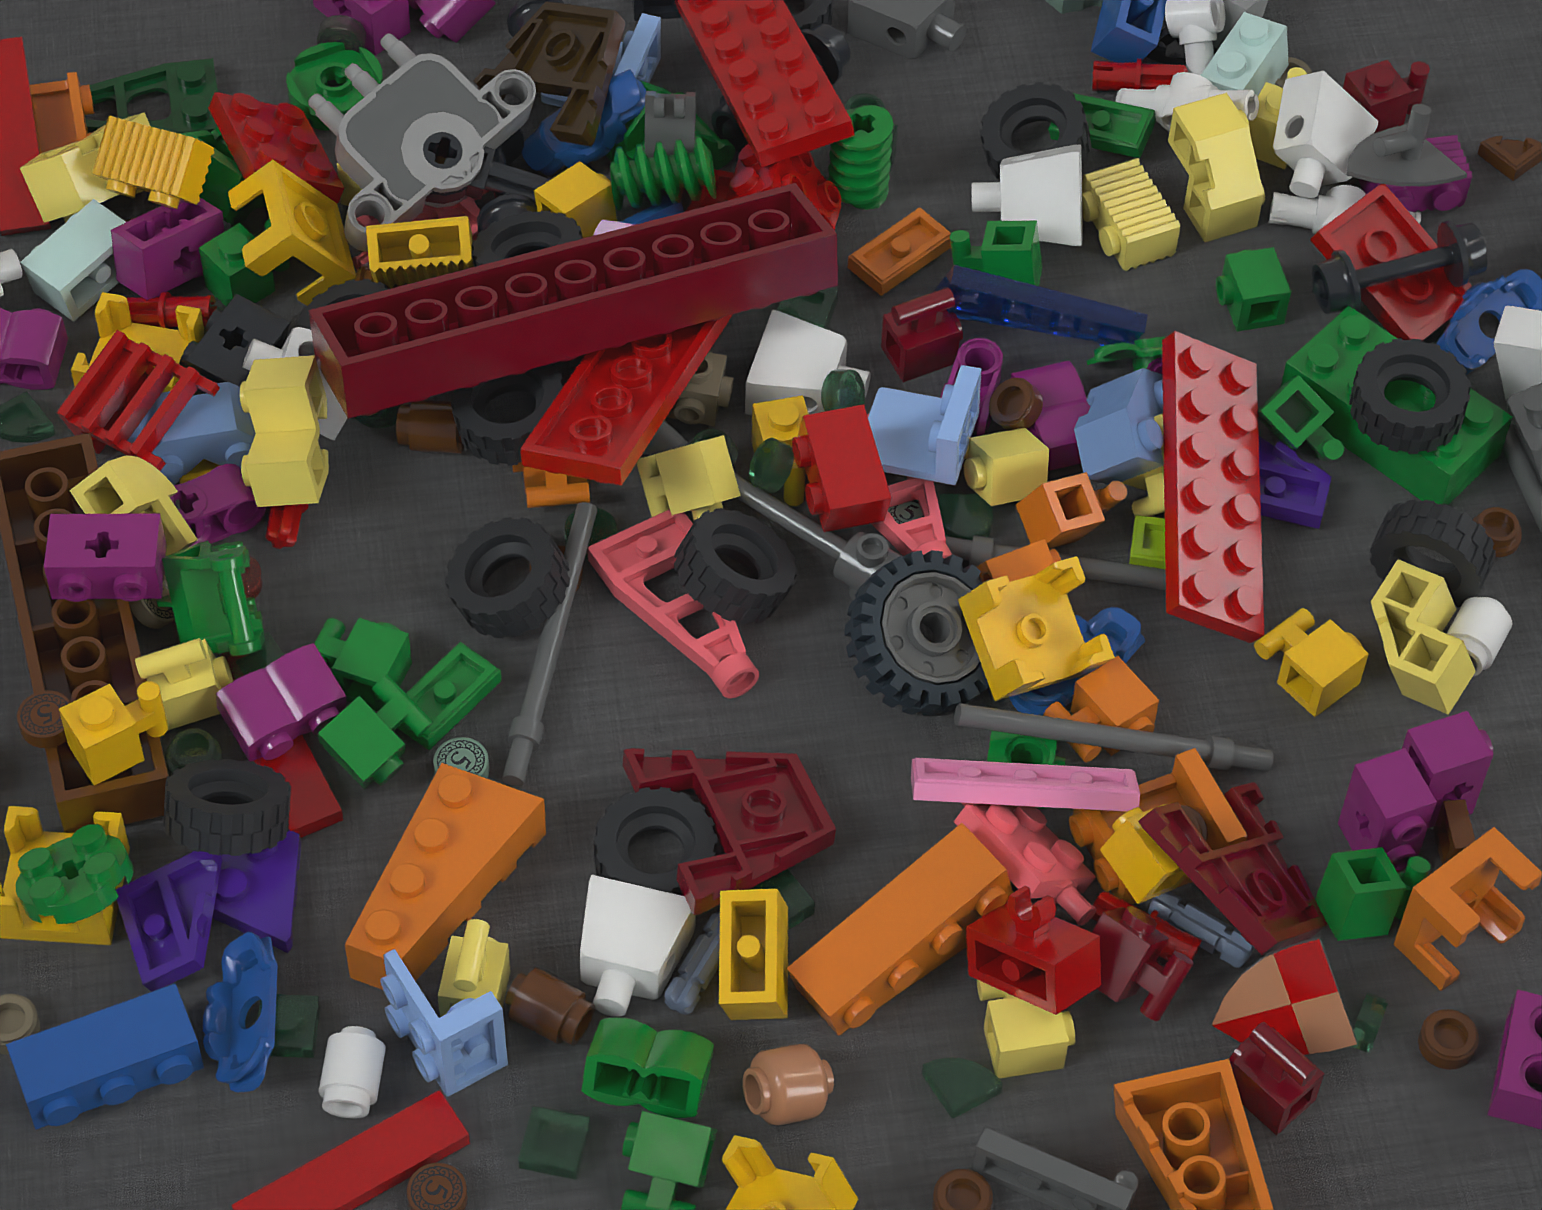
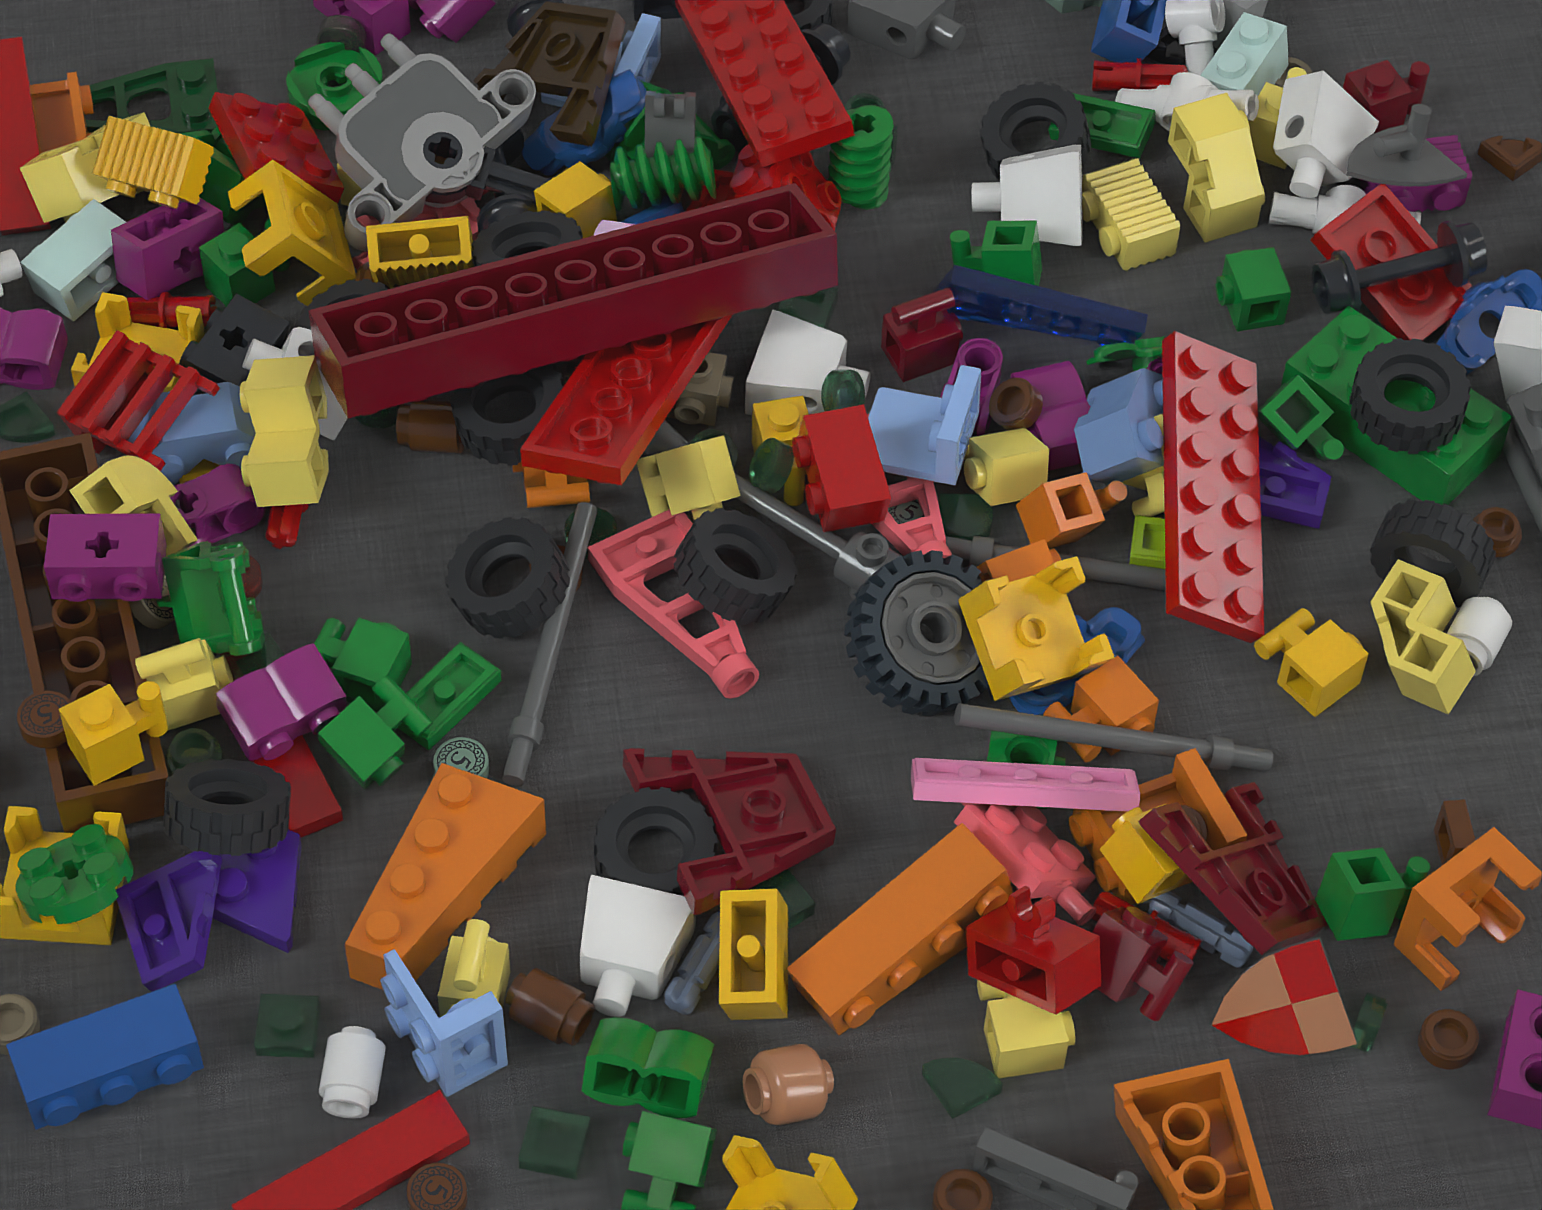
blue piece [203,932,278,1092] -> none
orange plate [847,207,951,296] -> none
dark red brick [1229,1022,1325,1136] -> none
magenta brick [1338,748,1437,872] -> none
magenta brick [1402,711,1494,828] -> none

